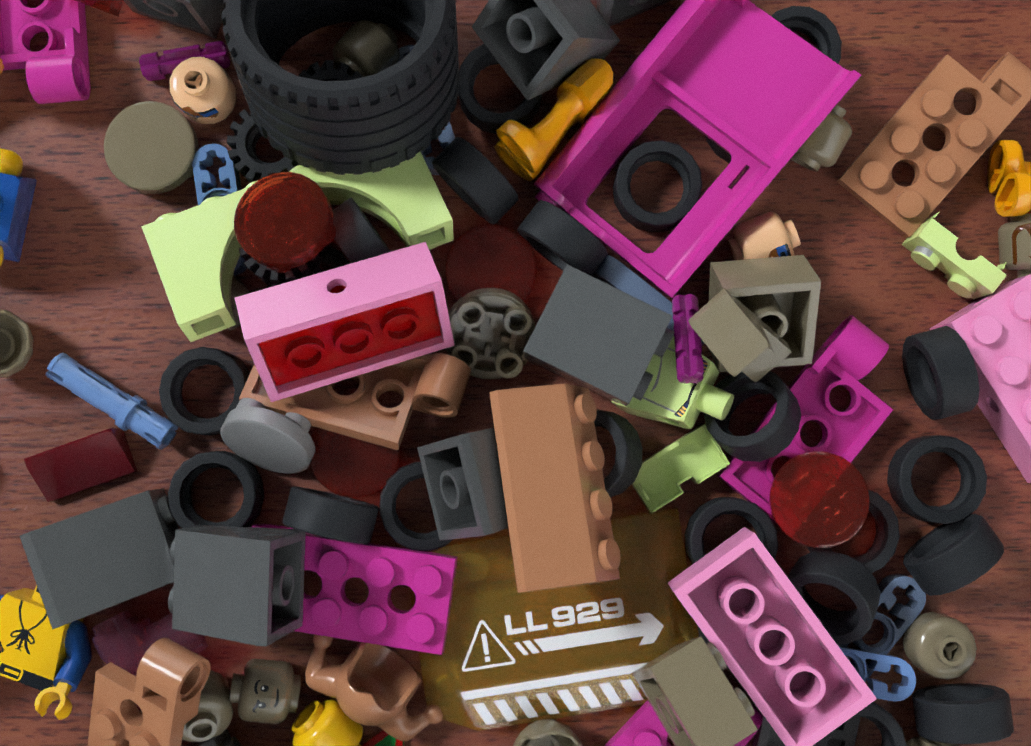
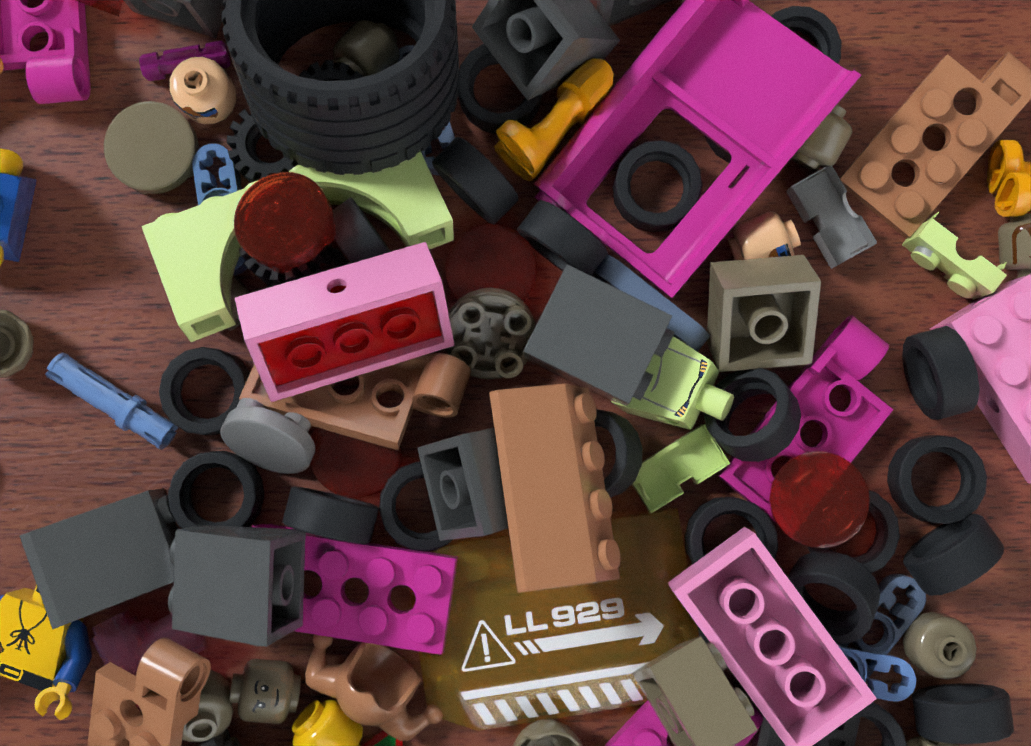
dark red slope [24,428,137,502] -> none
magenta axle [672,294,704,384] -> none
dark tan slope [688,288,792,383] -> none
none -> light grey piece [786,164,877,269]

